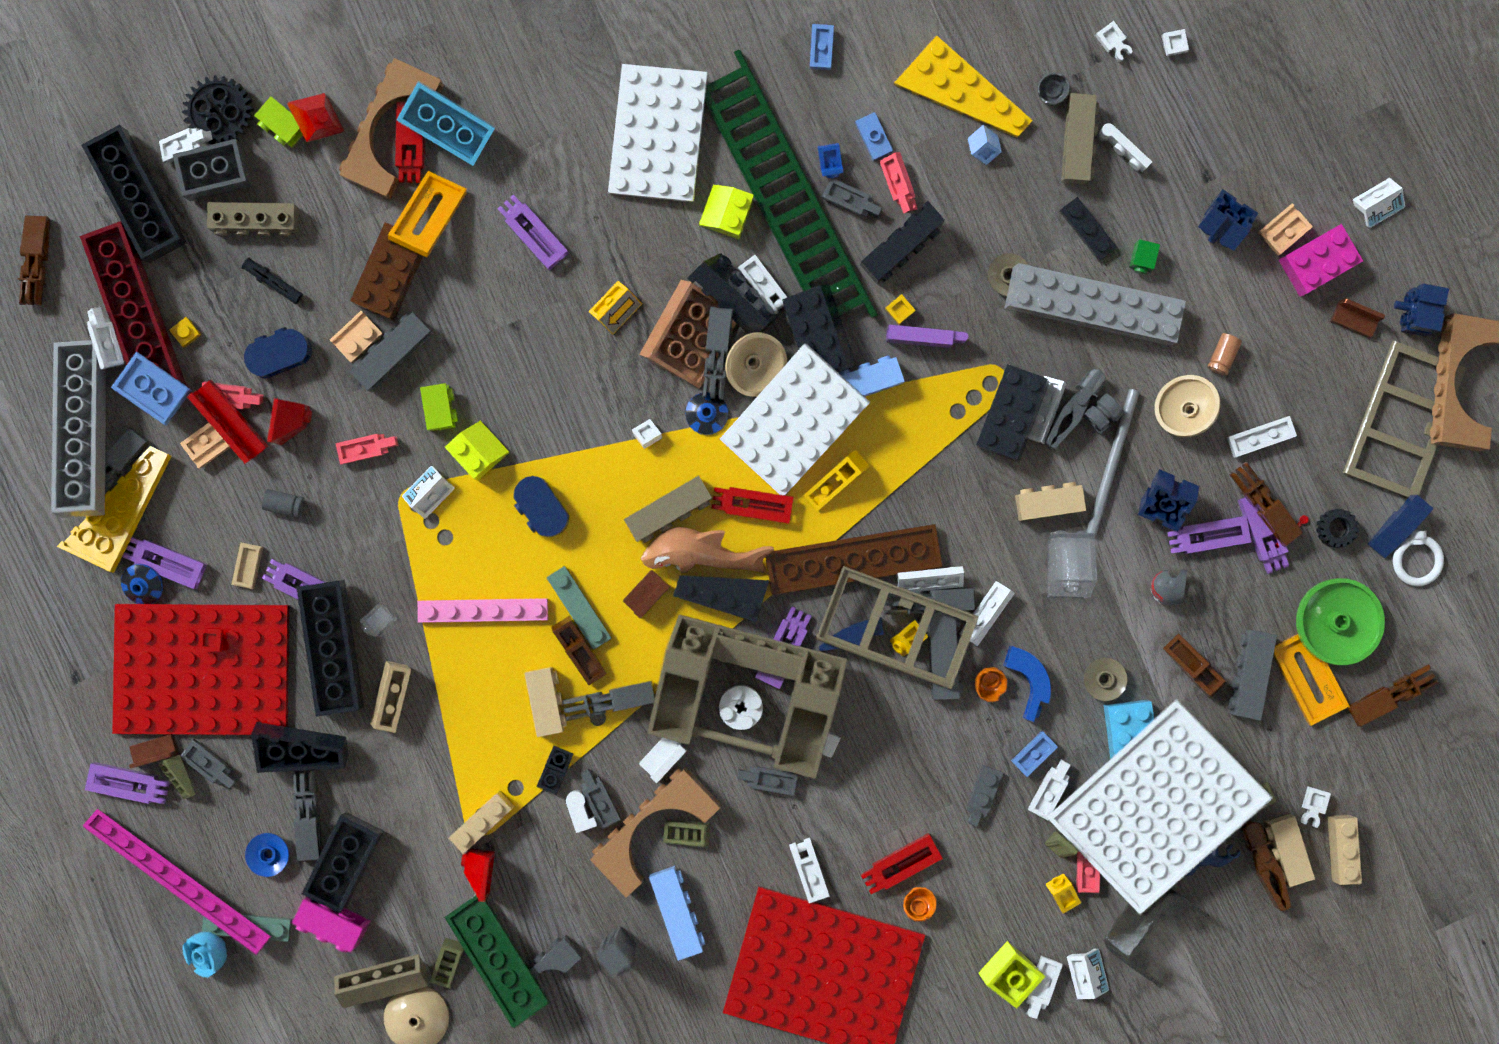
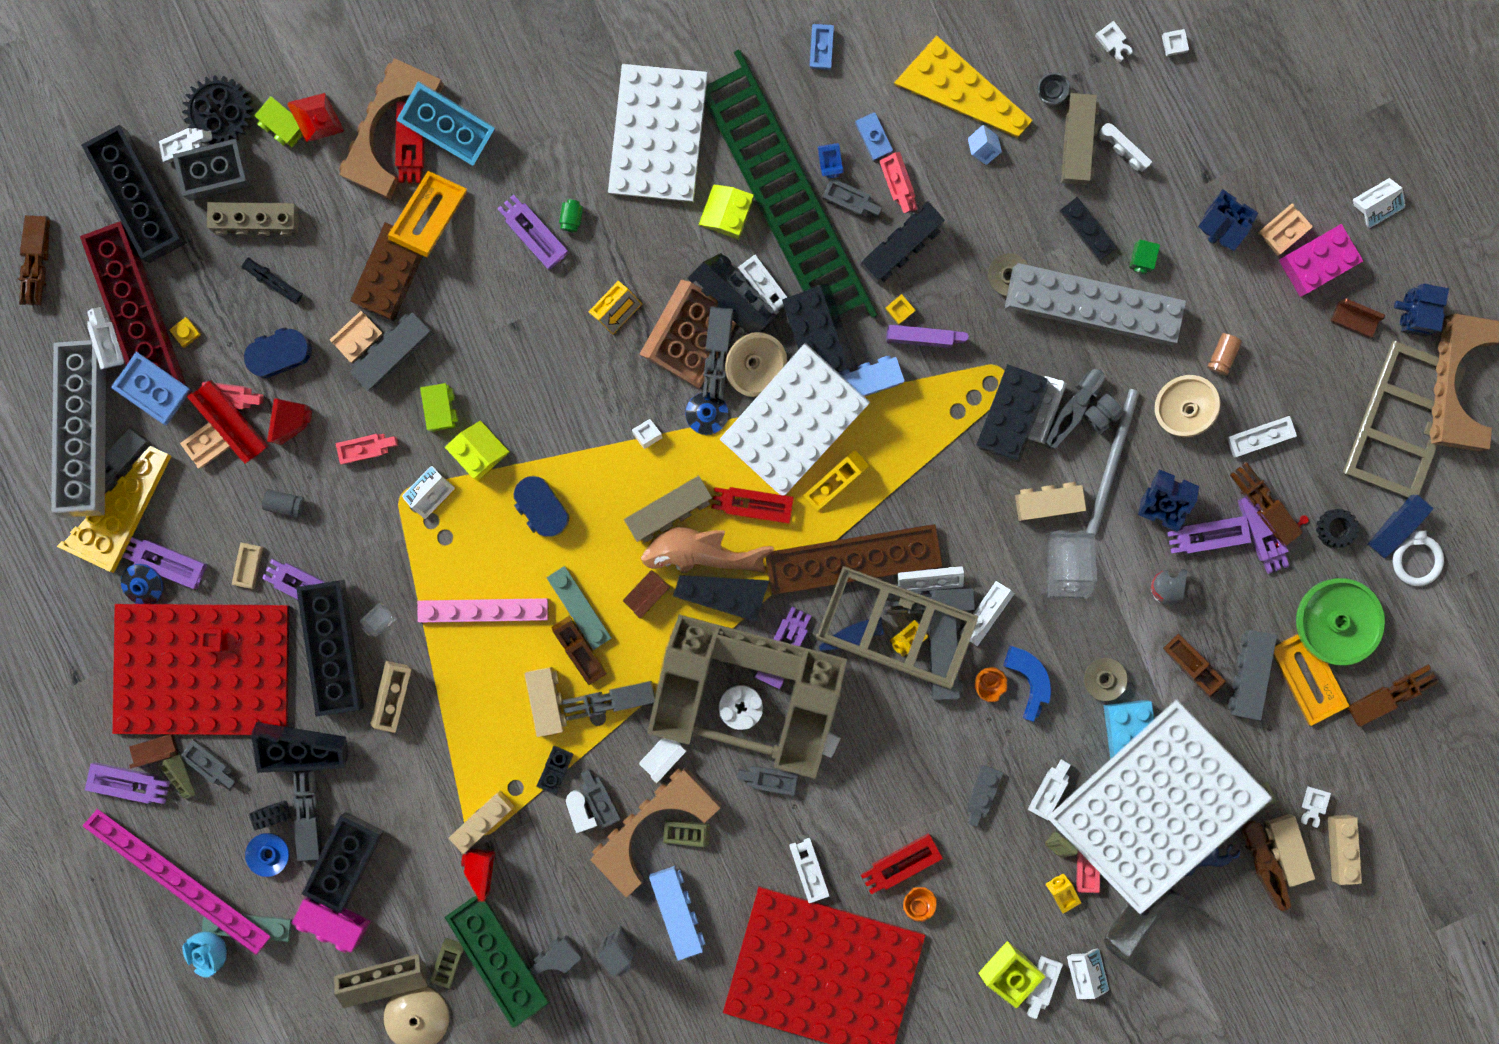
medium blue plate [1011,731,1058,777] -> none
none -> black tyre [249,800,292,831]
none -> green brick [559,199,583,232]

